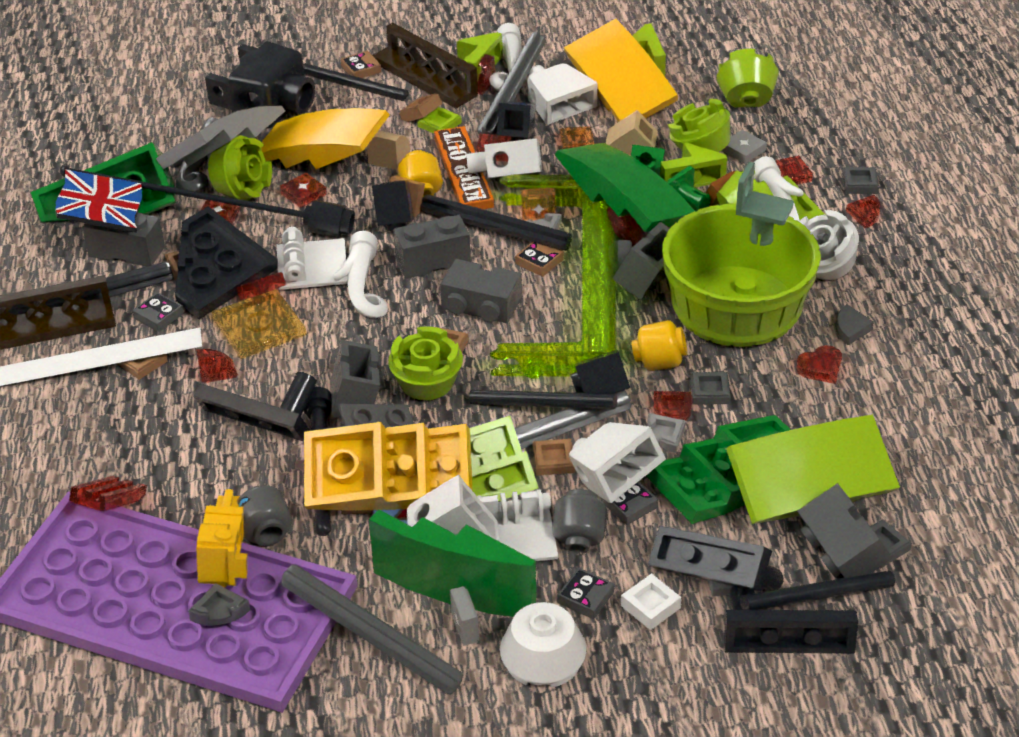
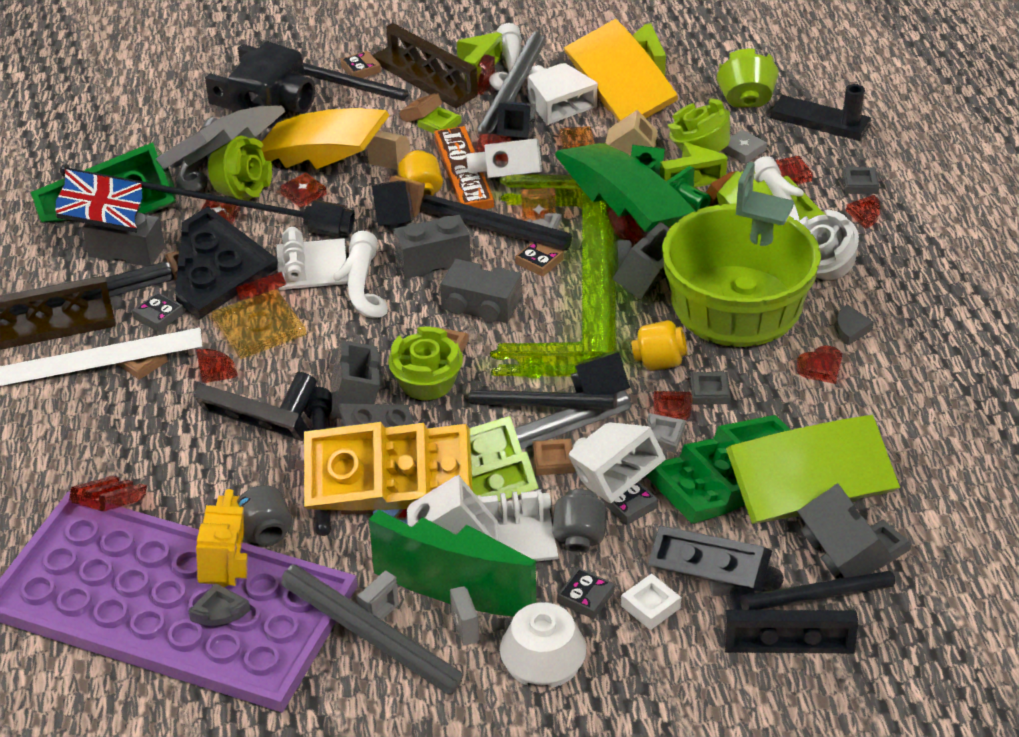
none -> light grey tile [357,571,399,620]
none -> black piece [770,84,871,141]

